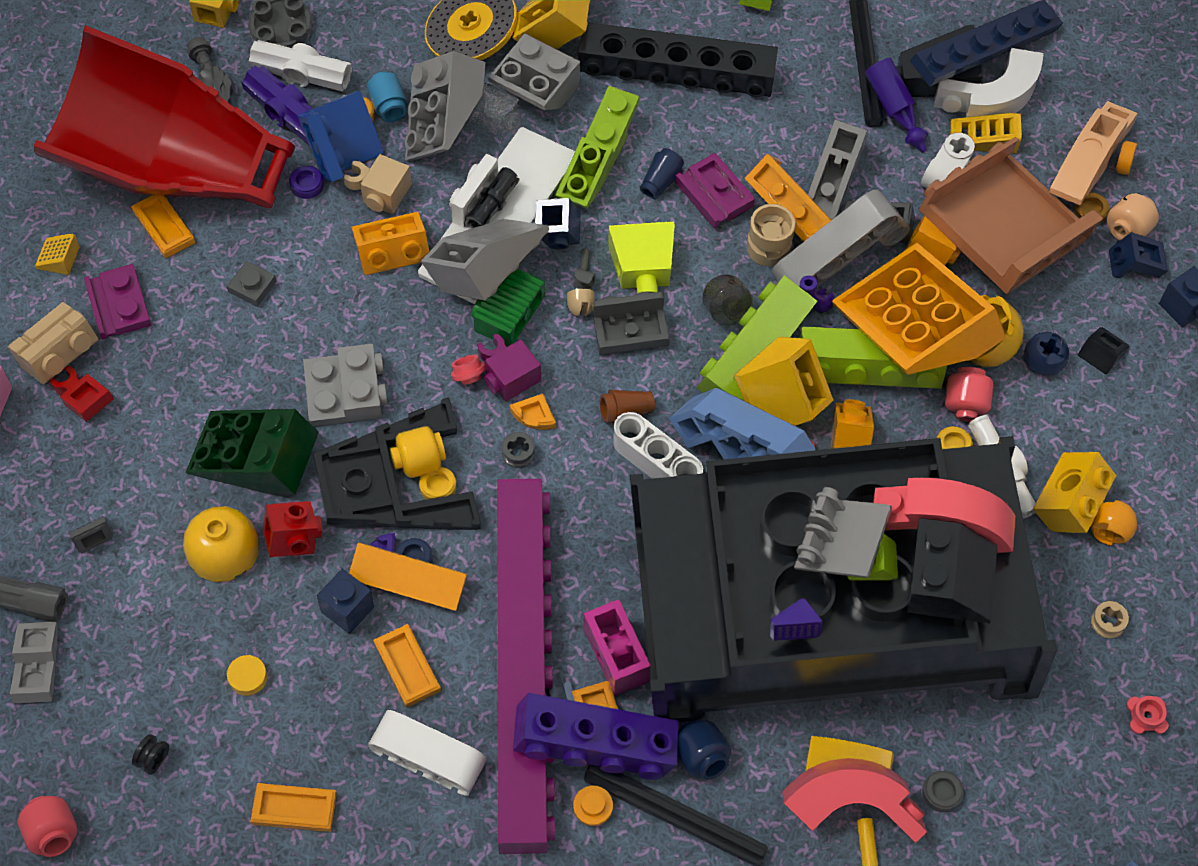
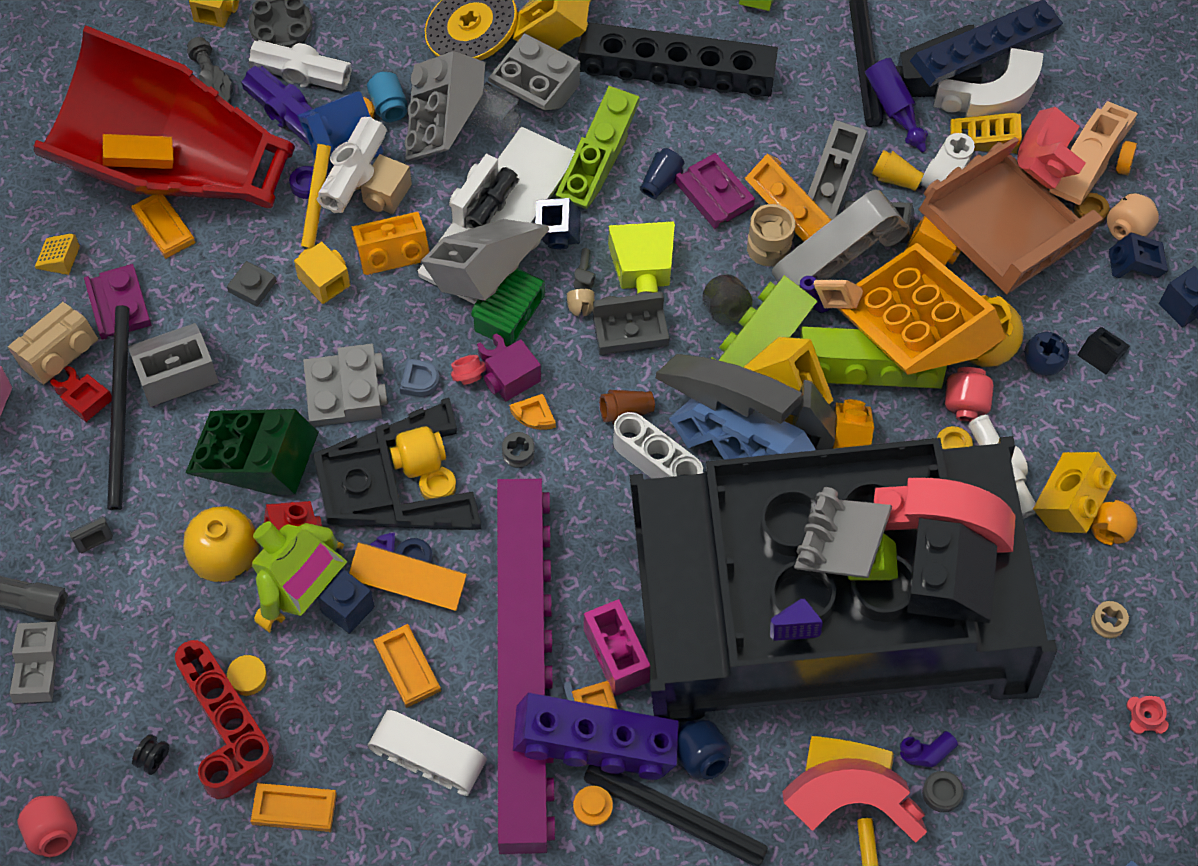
none -> light orange tile [102,134,173,169]
none -> black piece [107,305,130,510]
none -> light grey slope [128,323,219,407]
none -> red beam [175,640,274,799]
none -> lime torso [252,521,347,633]
none -> yellow brick [294,241,350,304]
none -> yellow bar [301,144,331,248]
none -> white piece [316,117,387,213]
none -> sand blue tile [400,358,439,397]
none -> dark grey slope [655,354,803,424]
none -> dark grey slope [790,380,836,450]
none -> light nougat slope [813,280,863,308]
none -> yellow cone [872,150,924,191]
none -> dark purple arm [900,731,958,767]
none -> coral arch [1017,107,1086,189]

